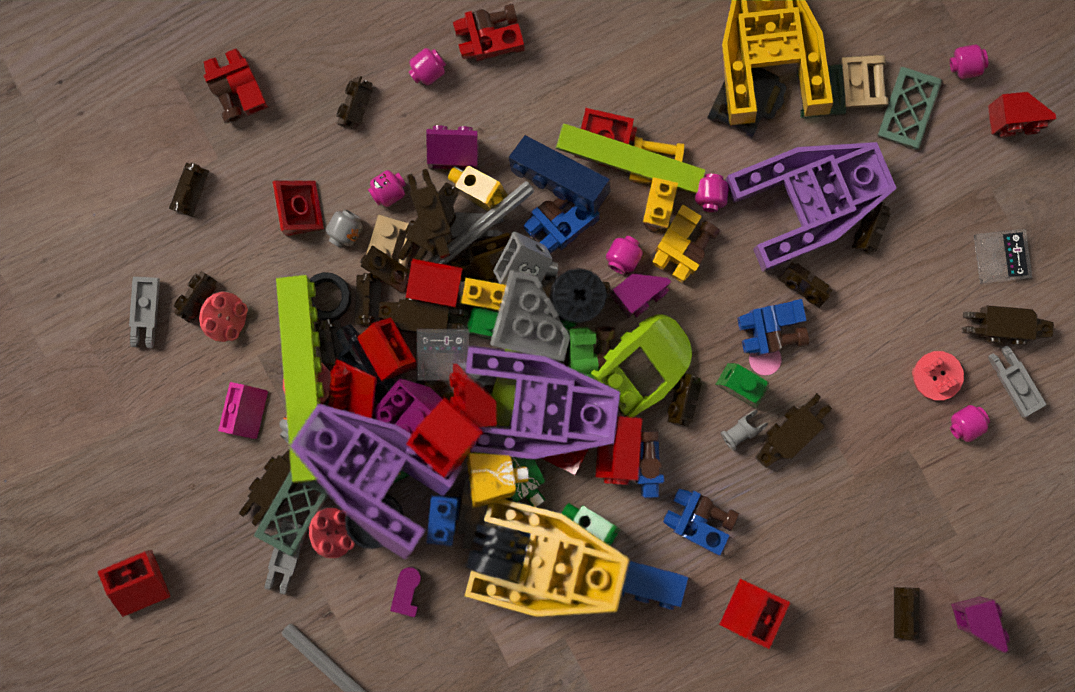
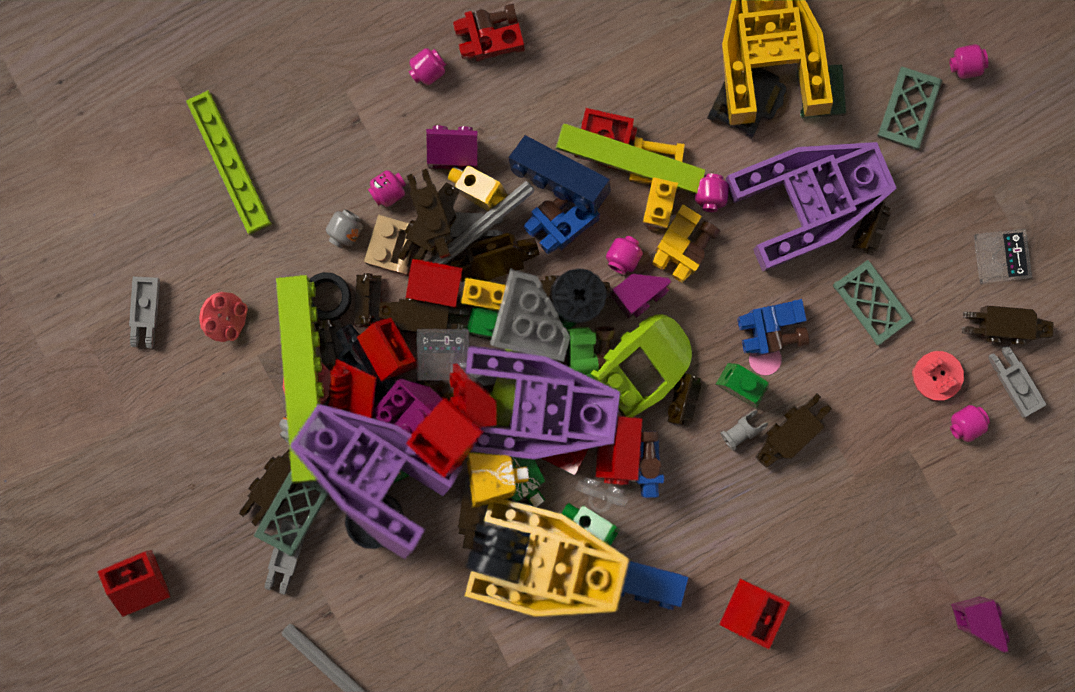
dark brown hinge [169,162,210,217] -> none
dark brown hinge [173,271,218,323] -> none
red hips [203,48,269,123] -> none
dark pink panel [218,382,268,439] -> none
red slope [273,180,324,236] -> none
coral plate [309,508,355,559] -> none
dark brown hinge [336,76,373,130] -> none
dark brown hinge [360,245,410,294] -> none
magenta leg [390,566,422,617] -> none
blue hips [427,495,461,546] -> none
light grey torso [493,232,558,285] -> none
blue hips [663,489,739,556] -> none
dark brown hinge [779,262,833,308] -> none
tan plate [840,55,889,109] -> none
dark brown hinge [894,587,920,640] -> none
red slope [988,92,1056,137] -> none
none -> lime tile [186,90,272,235]
none -> clear plate [575,477,629,513]
none -> sand green window [832,260,913,346]

